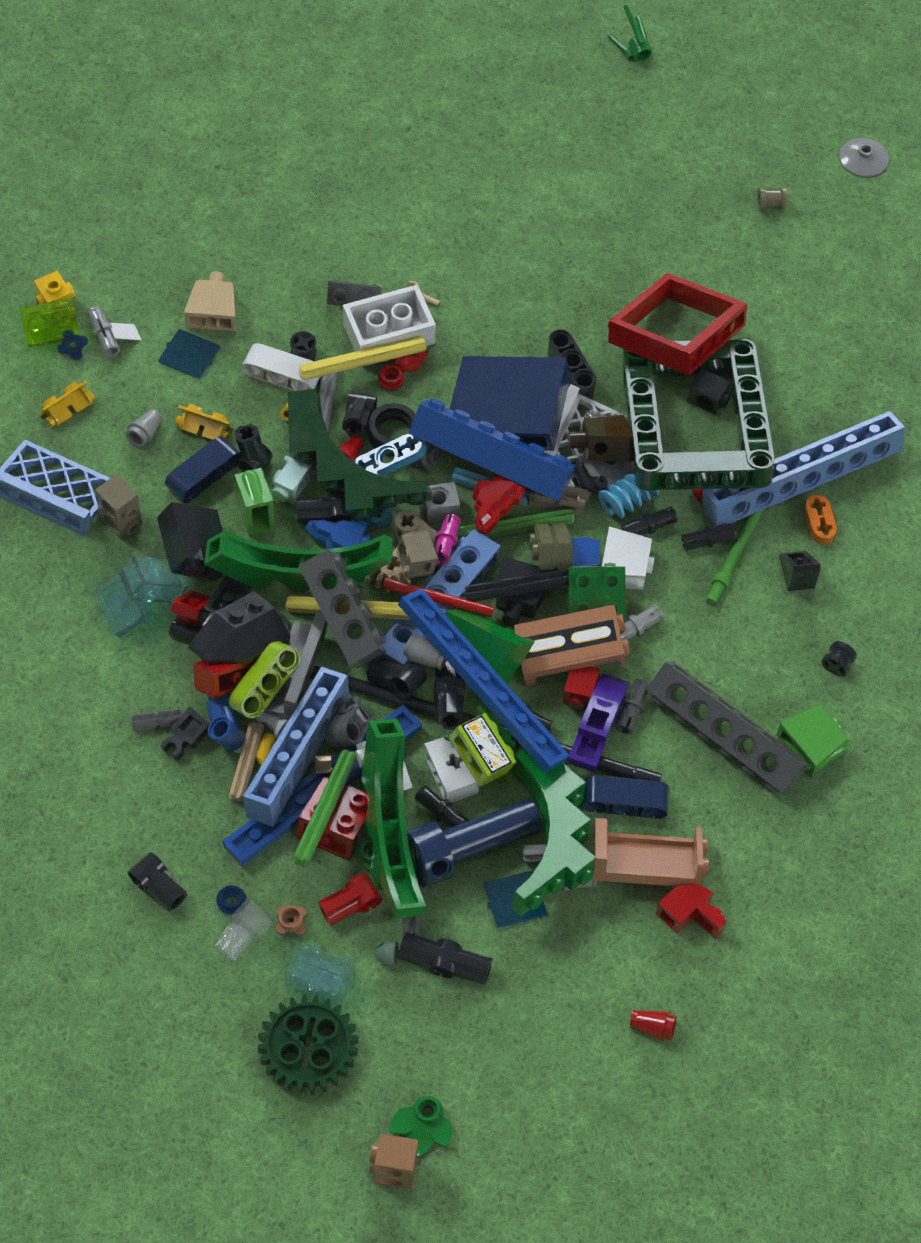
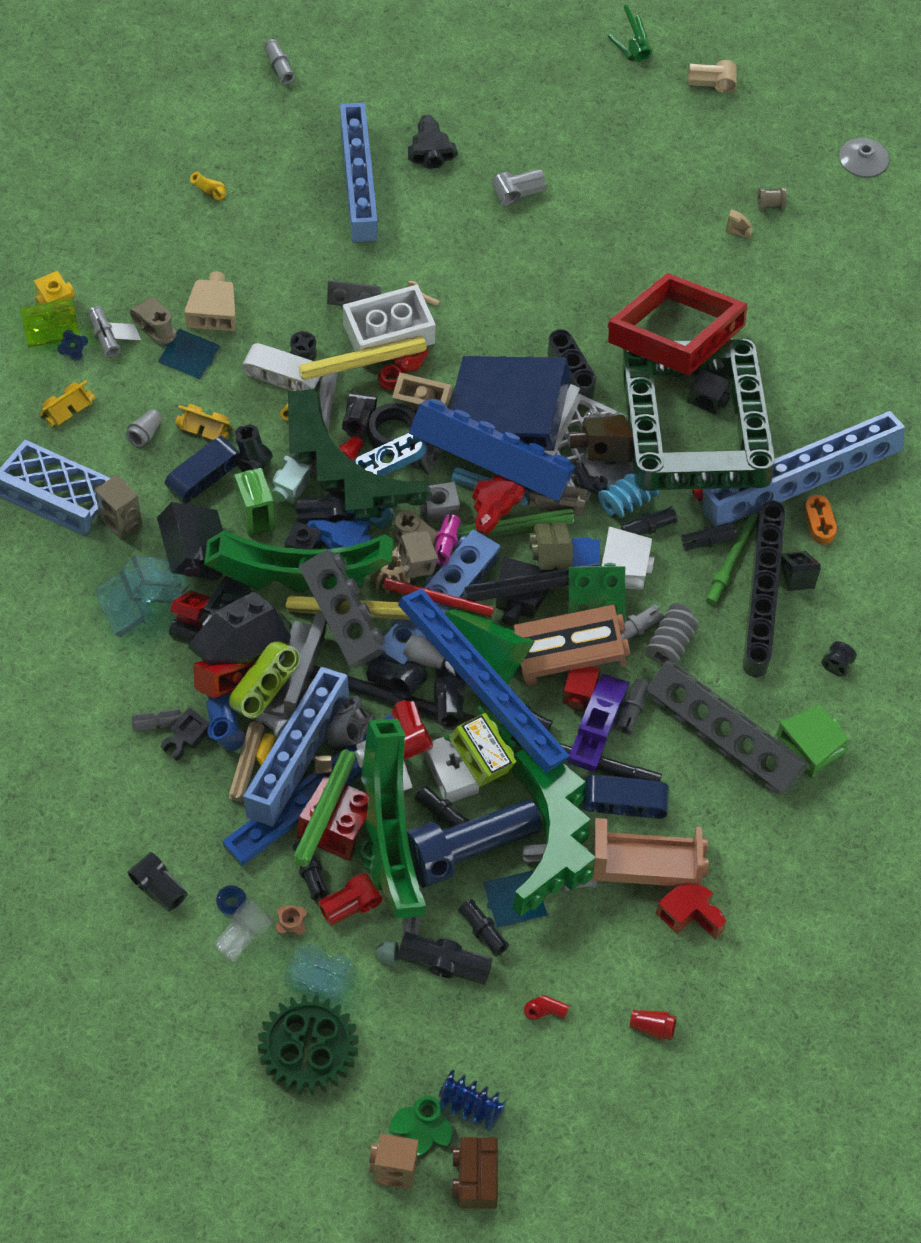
none -> dark tan piece [130,296,176,344]
none -> yellow arm [190,172,226,200]
none -> light grey pin [264,39,295,84]
none -> black brick [284,521,322,550]
none -> black pin [292,840,329,900]
none -> medium blue brick [340,103,377,242]
none -> red piece [391,700,433,759]
none -> tan brick [392,373,454,412]
none -> black rock [408,114,458,169]
none -> clear blue piece [438,1069,508,1131]
none -> reddish brown brick [452,1137,498,1209]
none -> black pin [458,899,509,957]
none -> light grey piece [492,169,546,206]
none -> red arm [524,995,570,1020]
none -> light grey piece [645,603,699,664]
none -> tan piece [688,60,737,93]
none -> tan tile [726,209,753,238]
none -> black beam [743,500,785,677]

